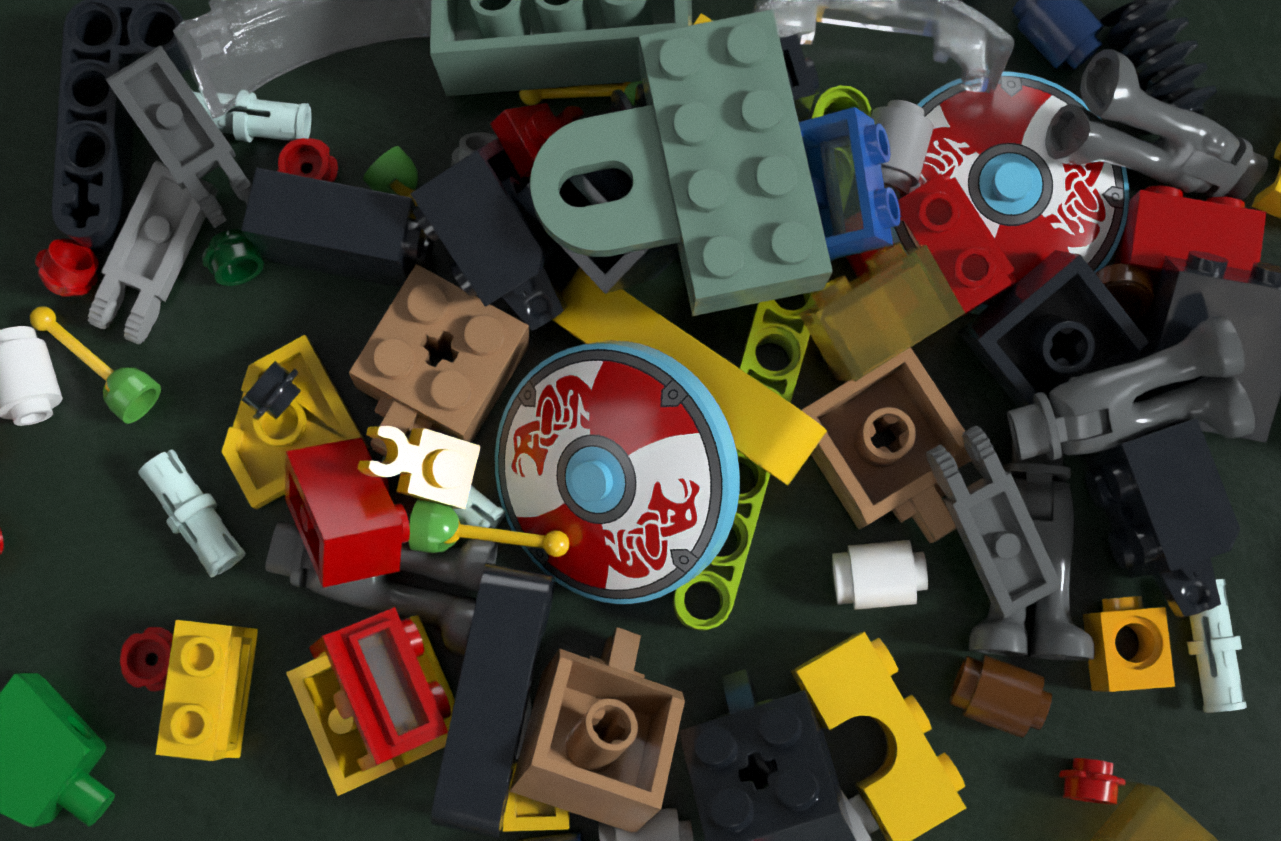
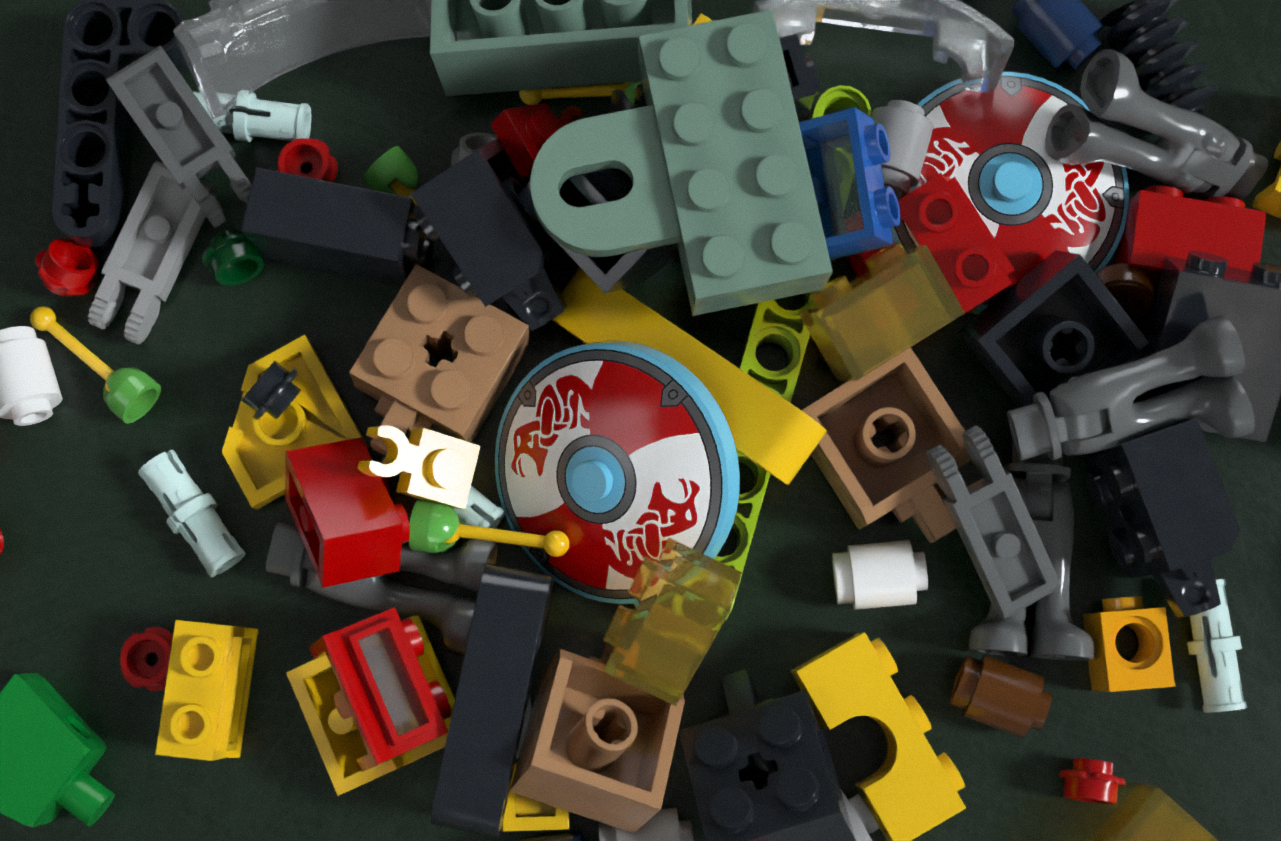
none -> clear yellow brick [602,537,742,706]

